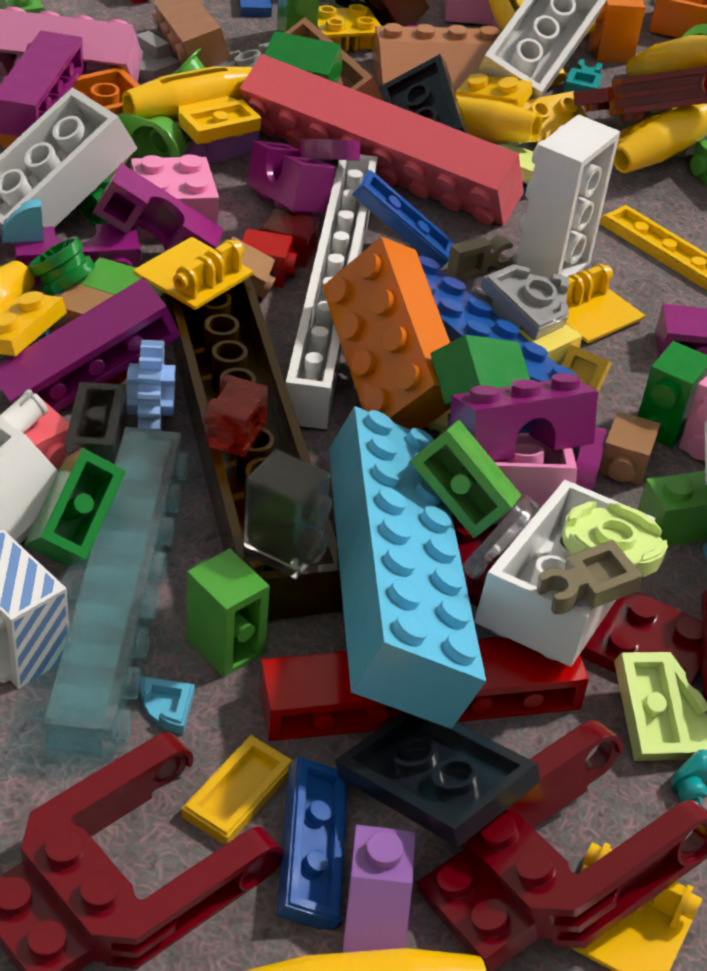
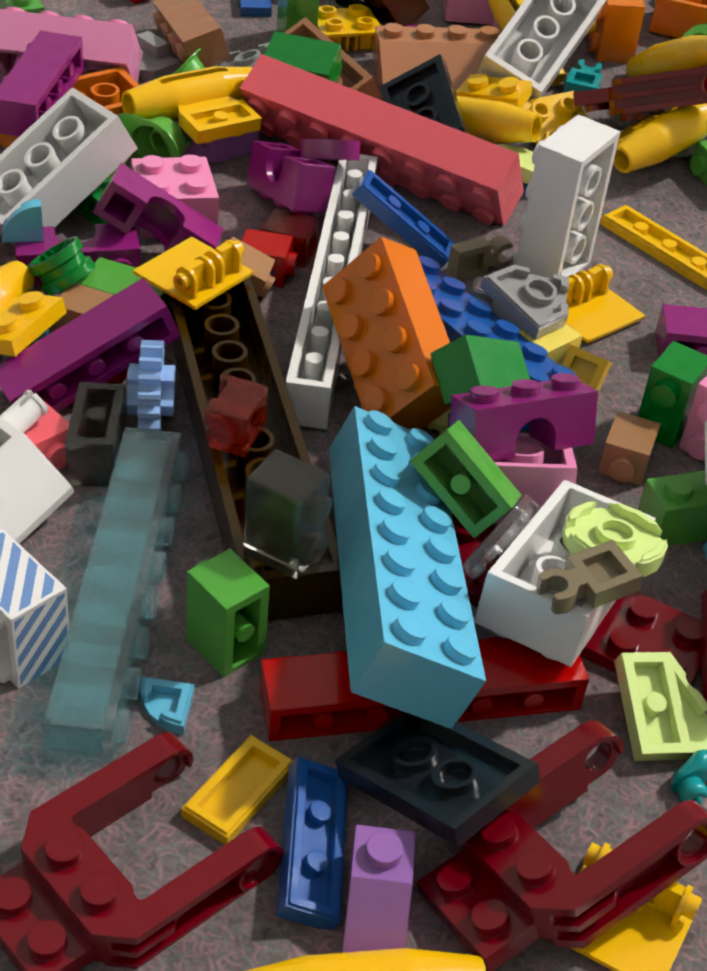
green brick [23,448,126,567] -> none
magenta beam [576,427,608,491] -> none

